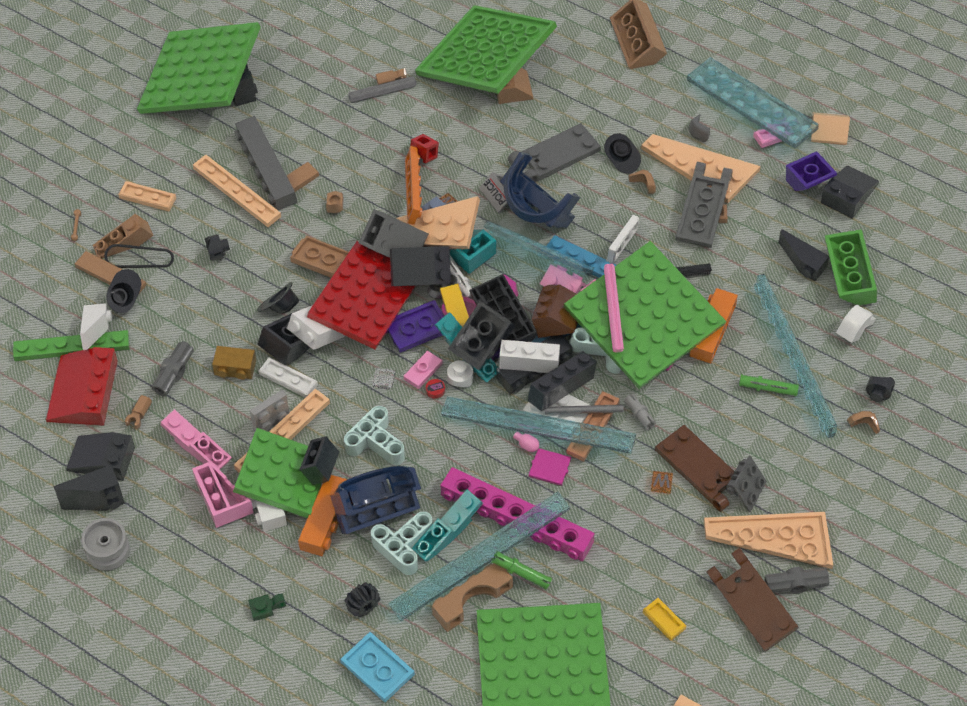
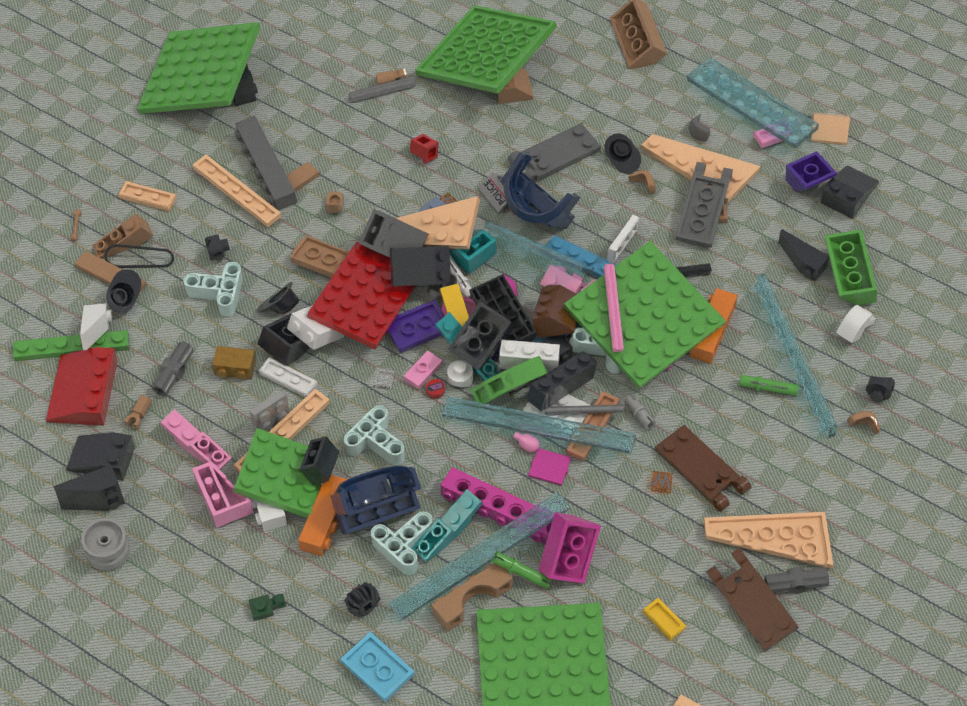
orange plate [405,146,422,225] -> none
dark grey hinge [726,455,767,512] -> none
none -> light aqua beam [184,262,243,317]
none -> bright green slope [470,356,547,407]
none -> dark pink slope [538,512,601,583]

